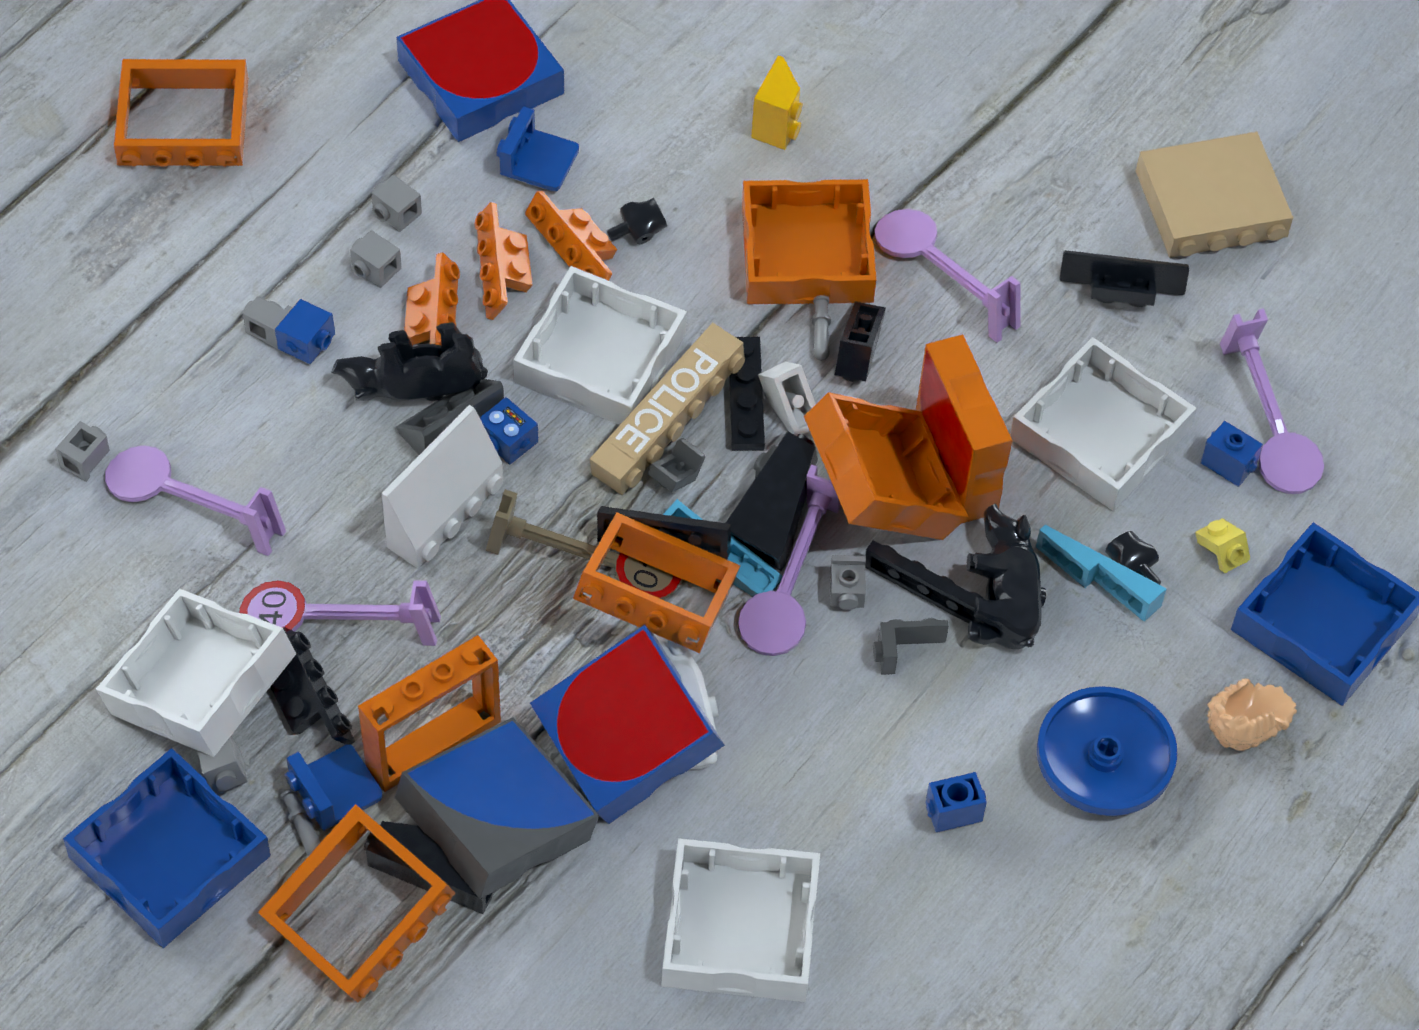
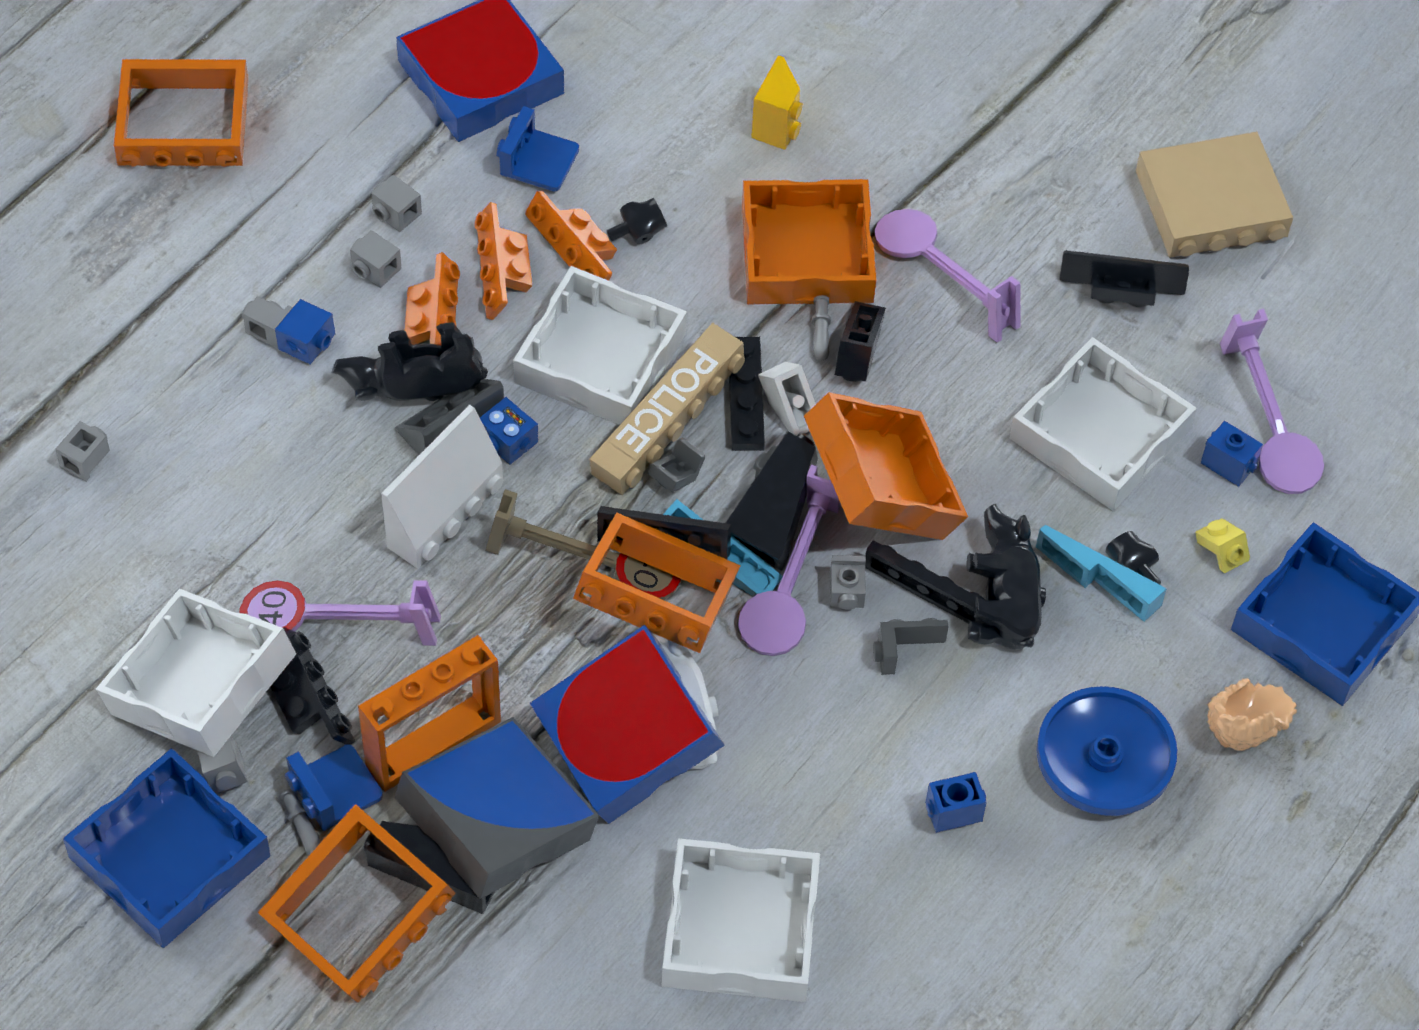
lavender piece [105,446,286,556] -> none
orange tile [916,334,1012,524] -> none

